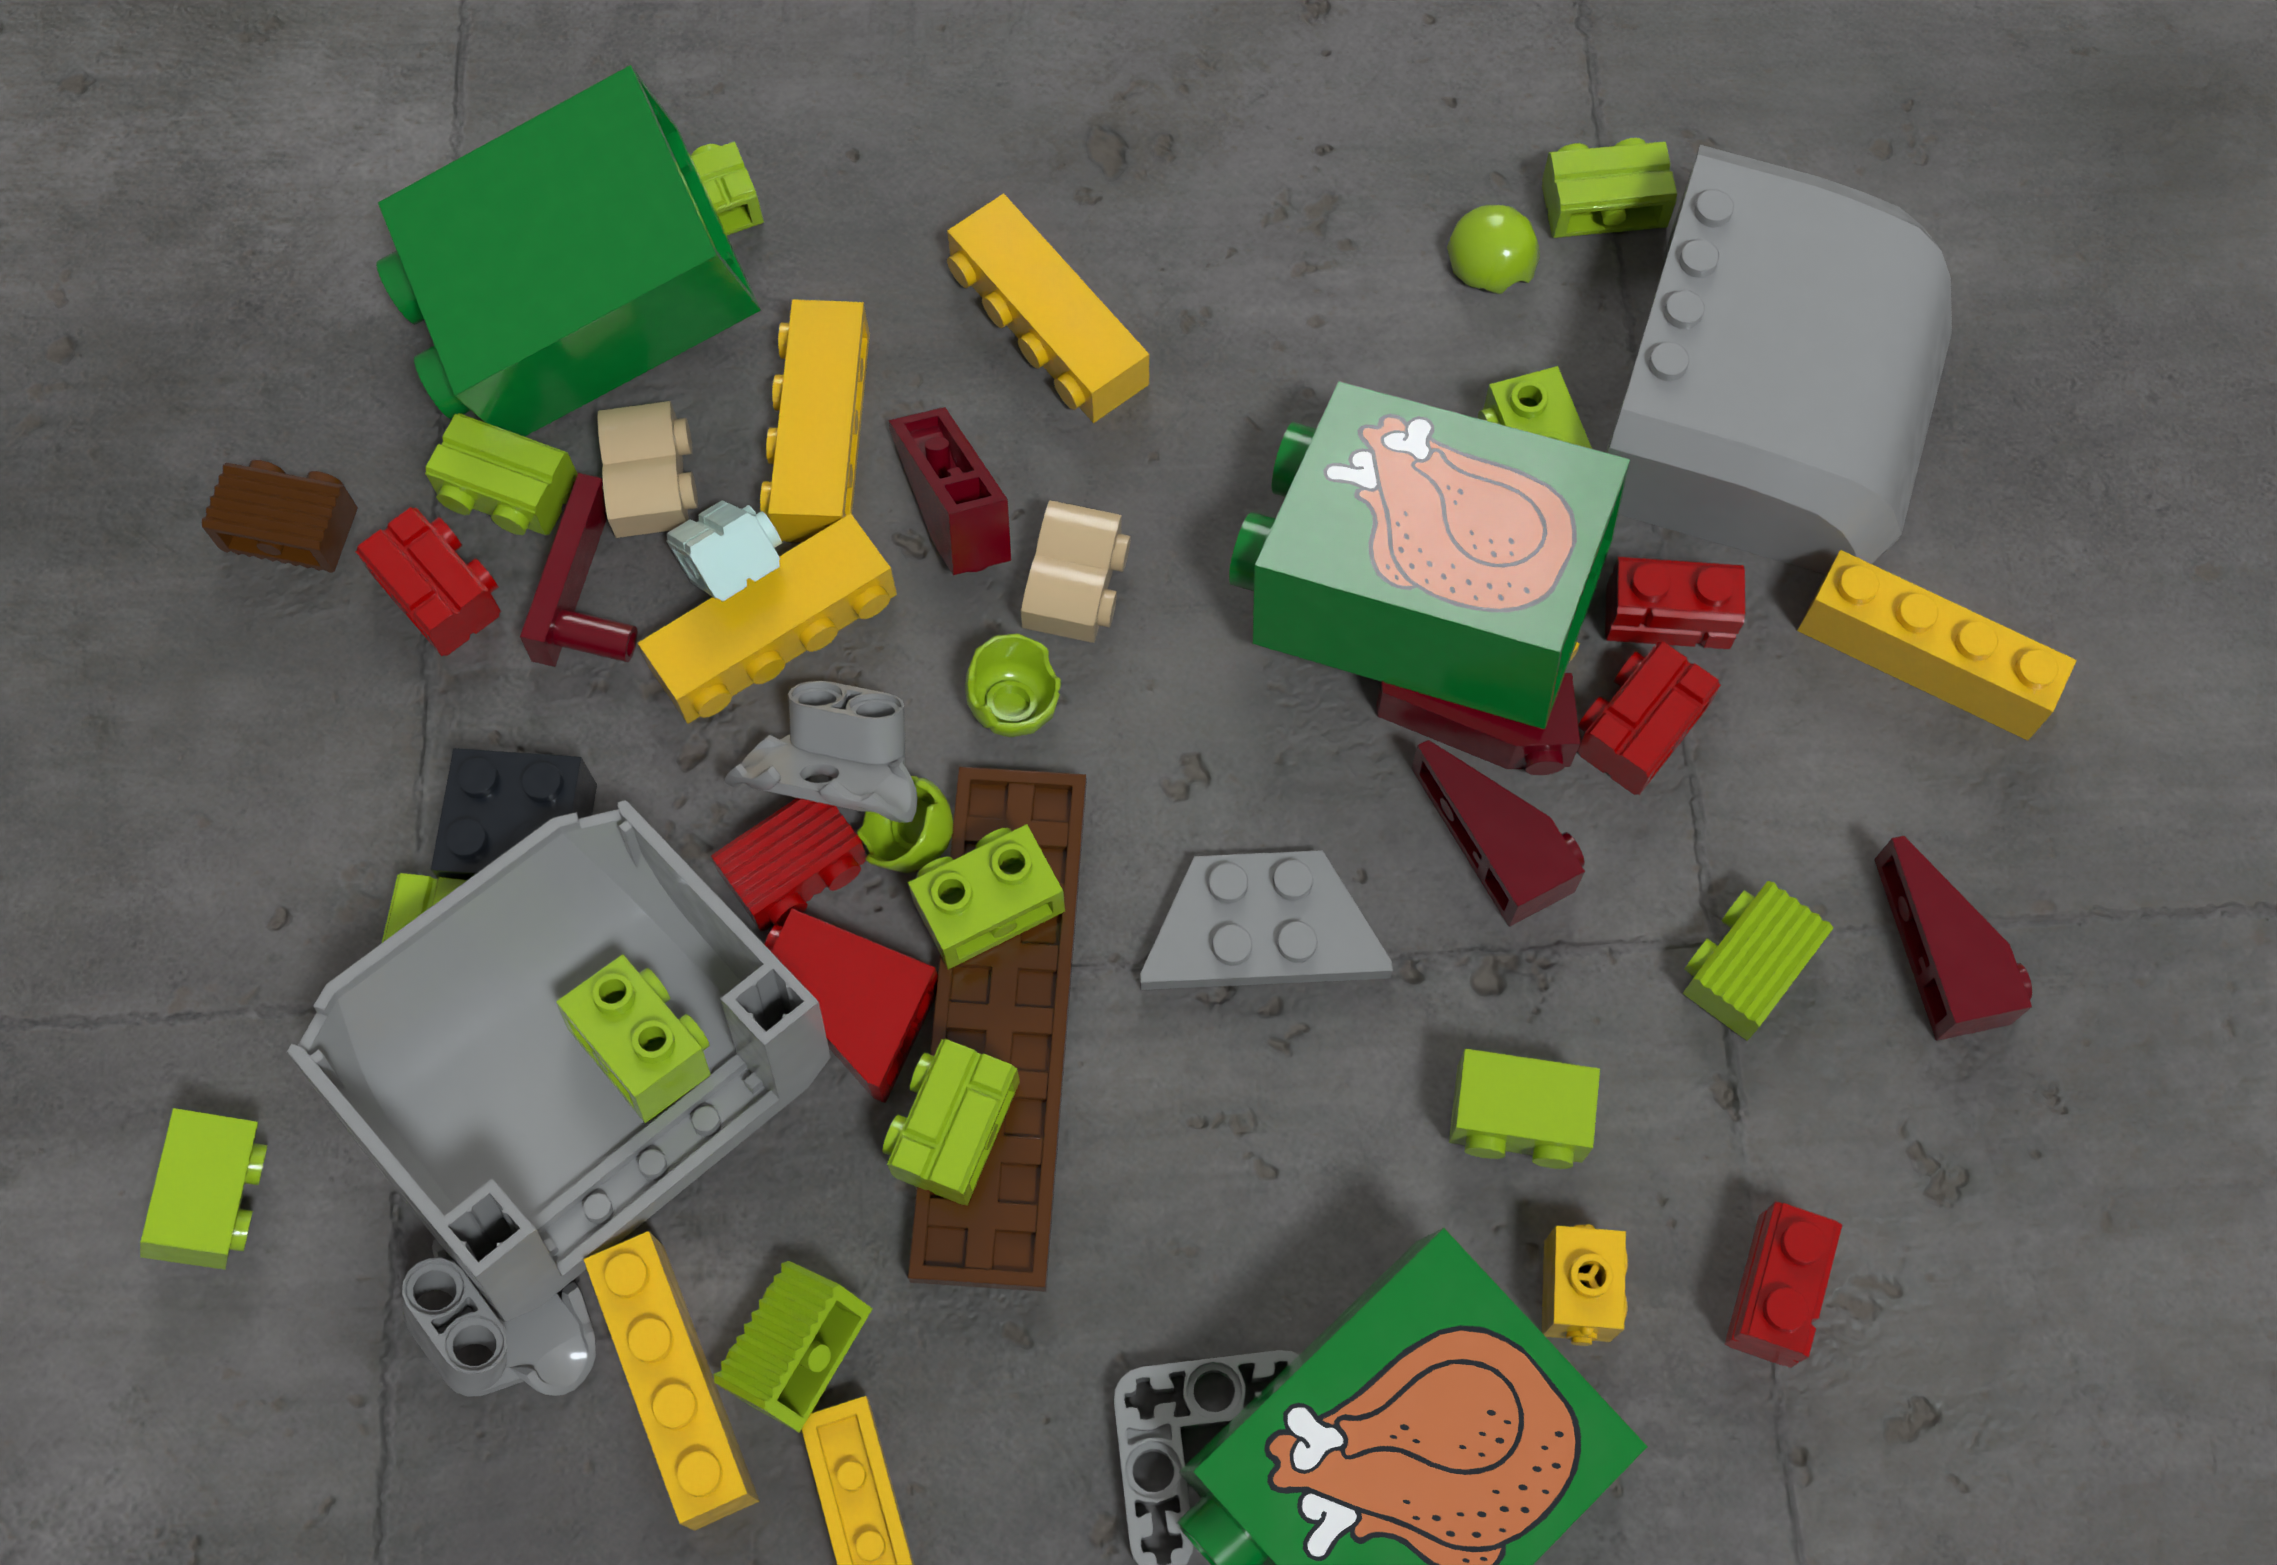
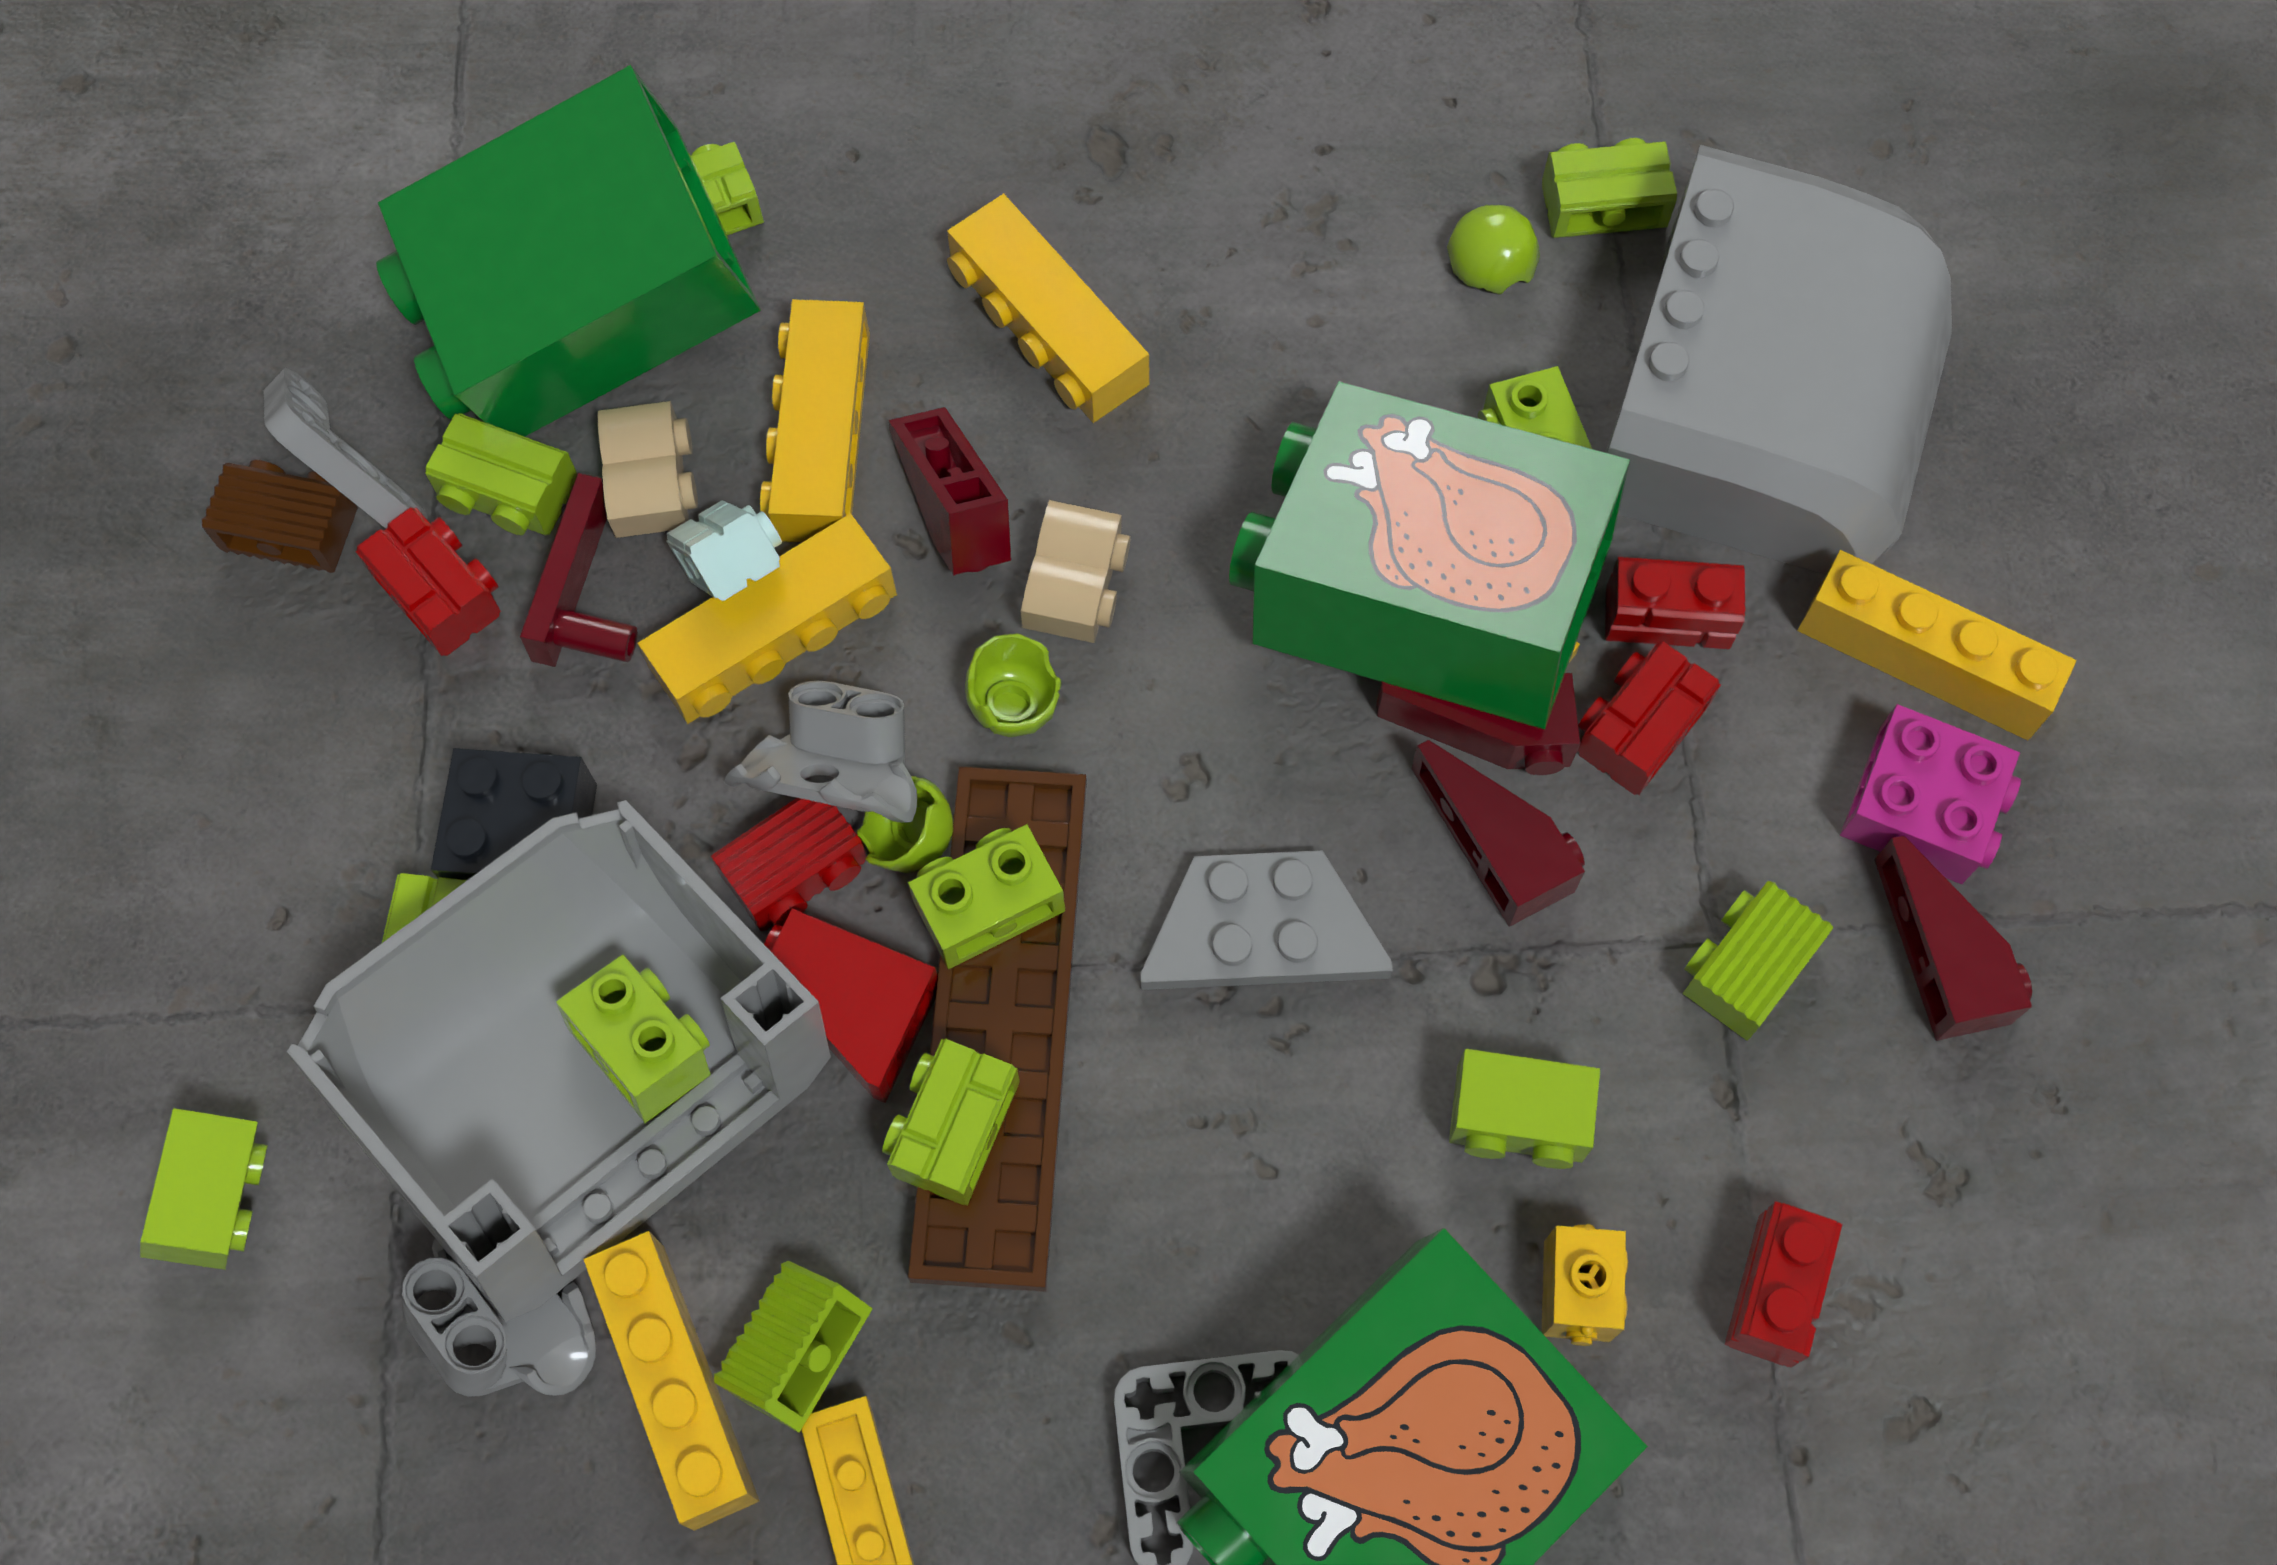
none -> light grey beam [263,367,428,529]
none -> dark pink brick [1840,704,2021,884]

